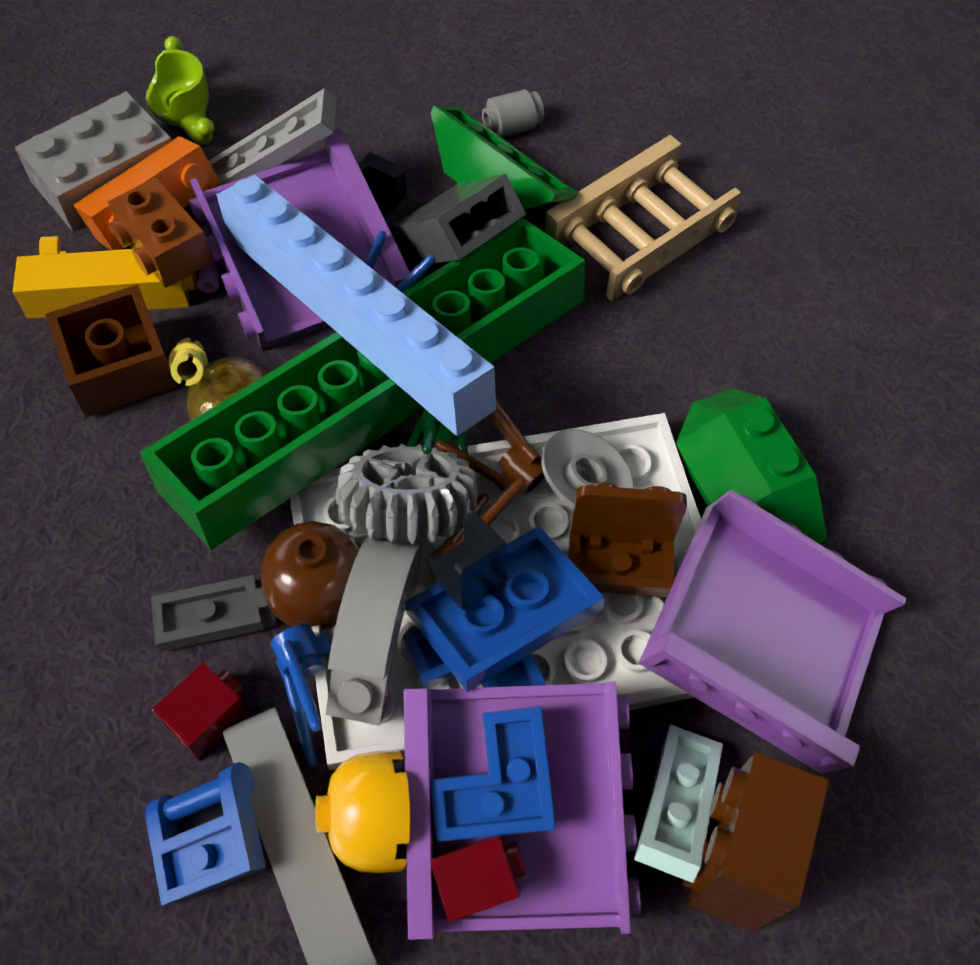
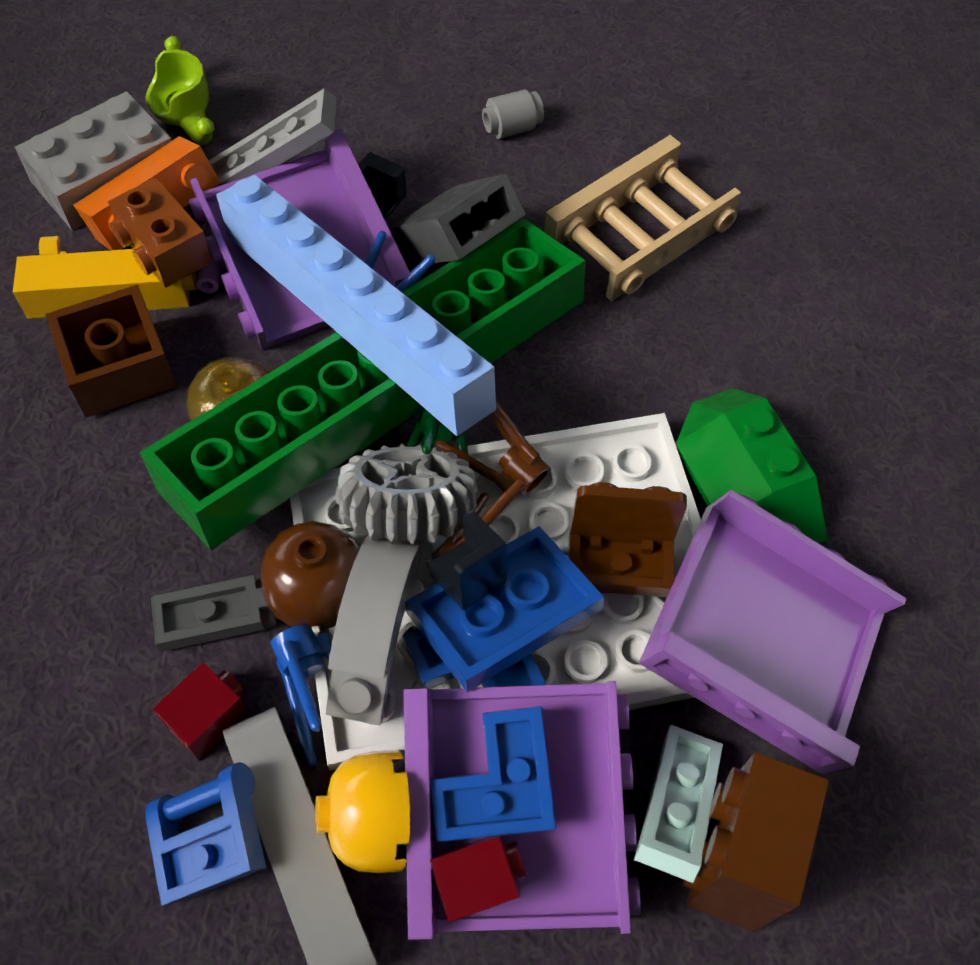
light yellow pin [169,338,208,386] -> none
green wedge [431,105,579,215] -> none
light grey dish [541,429,633,508] -> none

